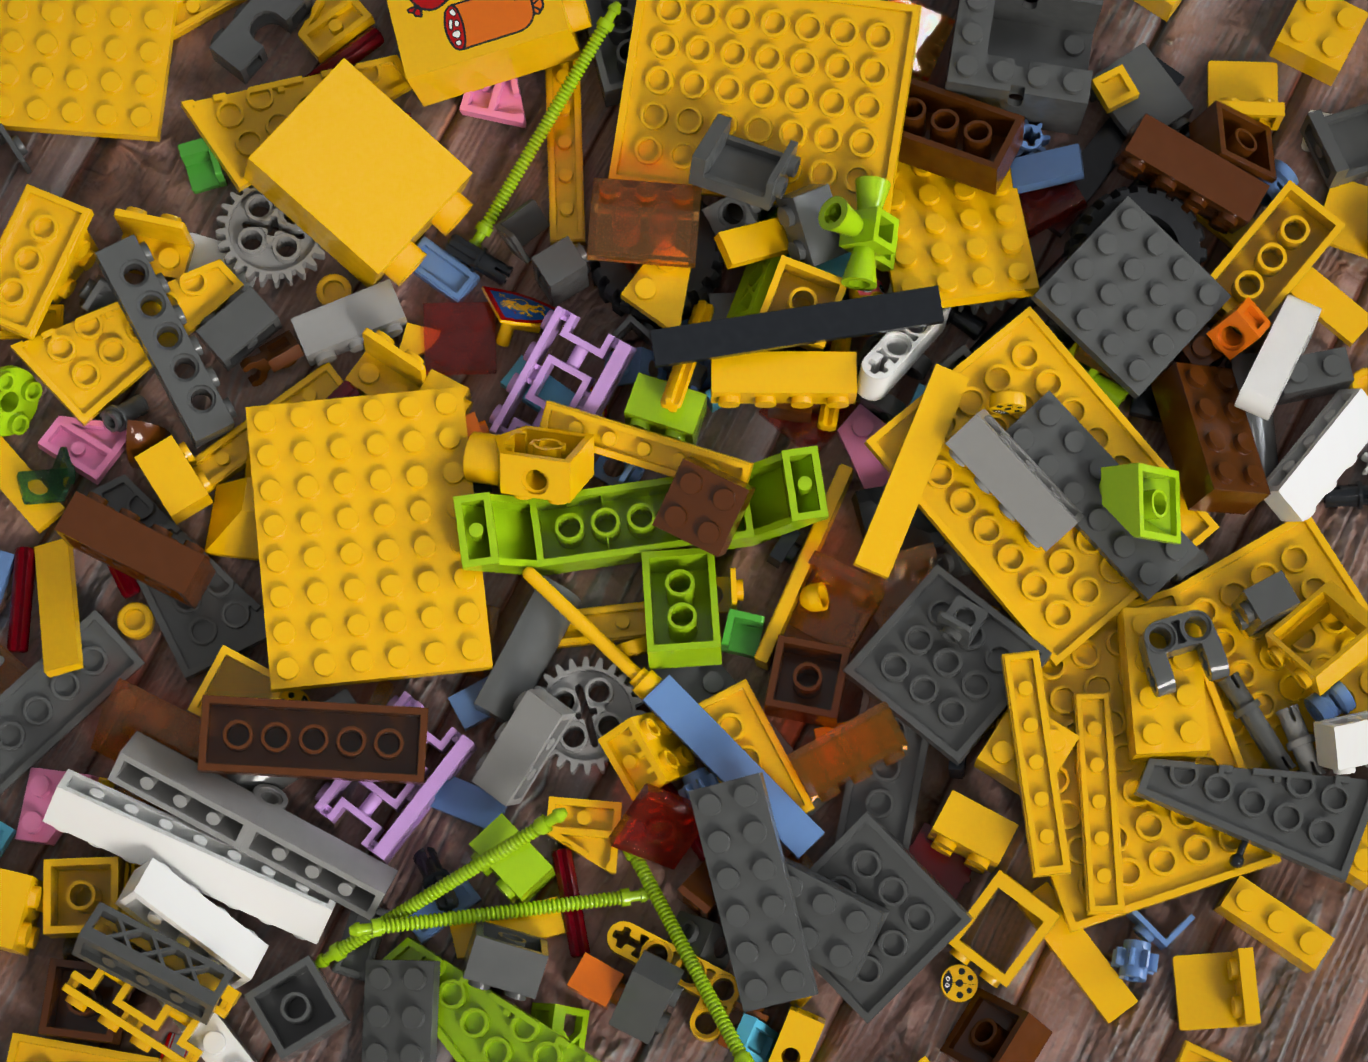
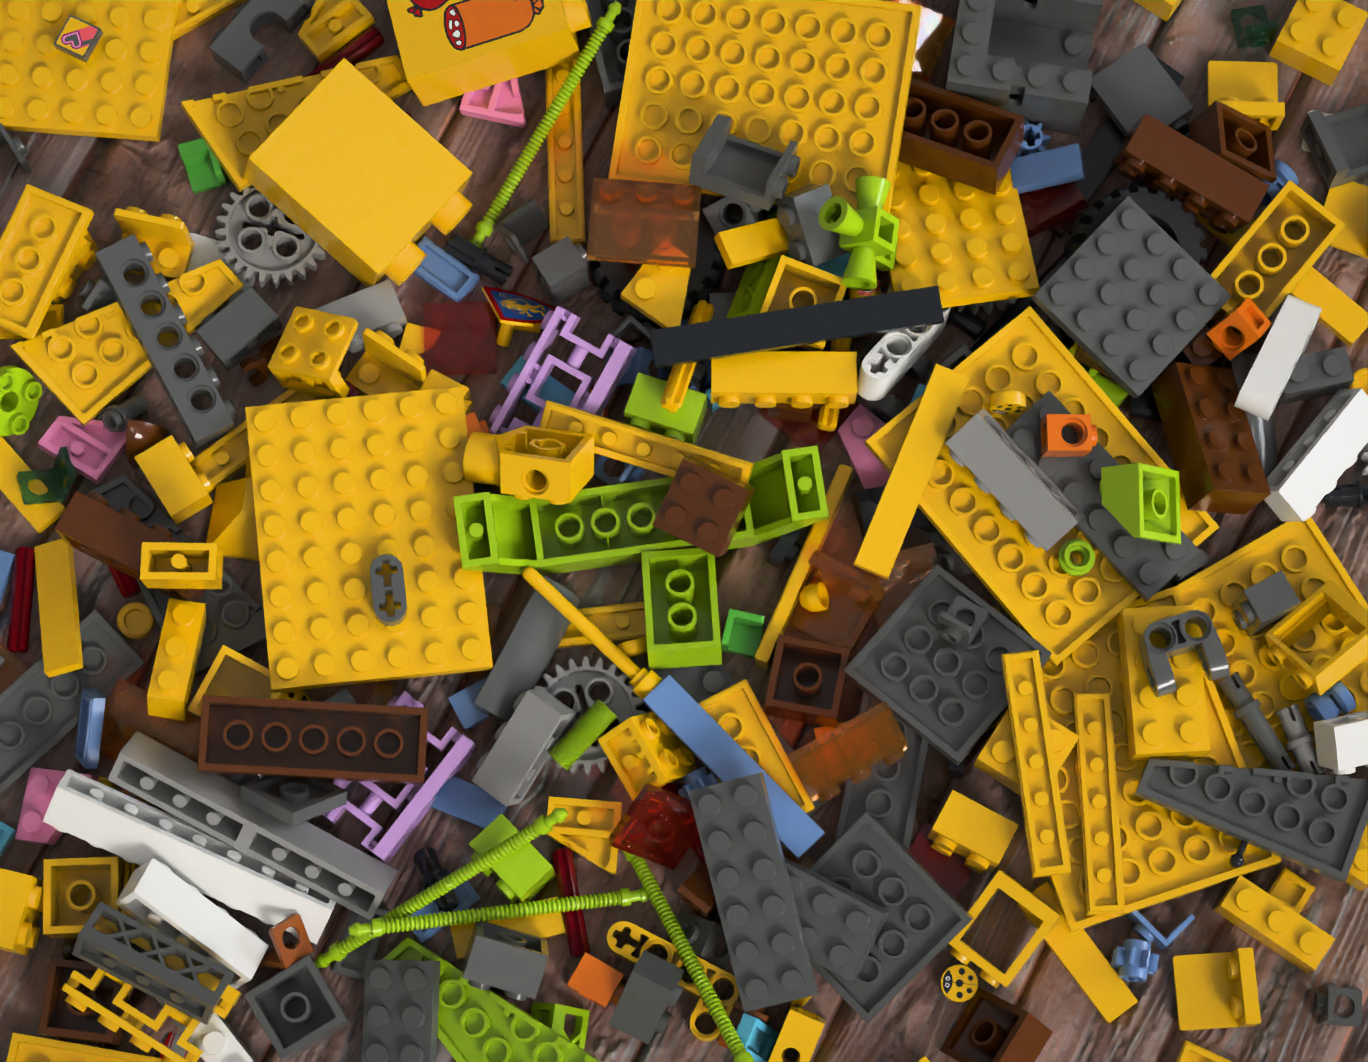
yellow tile [316,274,353,306] -> none
yellow bracket [716,568,744,613] -> none
yellow plate [1091,64,1140,114] -> none
none -> tile [53,15,103,63]
none -> medium blue tile [75,688,106,769]
none -> yellow brick [140,542,224,589]
none -> yellow brick [147,598,206,721]
none -> dark grey plate [240,776,347,826]
none -> dark orange bracket [259,914,314,970]
none -> yellow bracket [267,306,359,399]
none -> dark grey beam [370,554,407,626]
none -> lime piece [548,699,617,771]
none -> orange brick [1040,414,1097,457]
none -> lime plate [1058,539,1095,576]
none -> clear green bracket [1230,5,1280,48]
none -> yellow tile [1267,867,1316,914]
none -> dark grey bracket [1313,983,1362,1027]

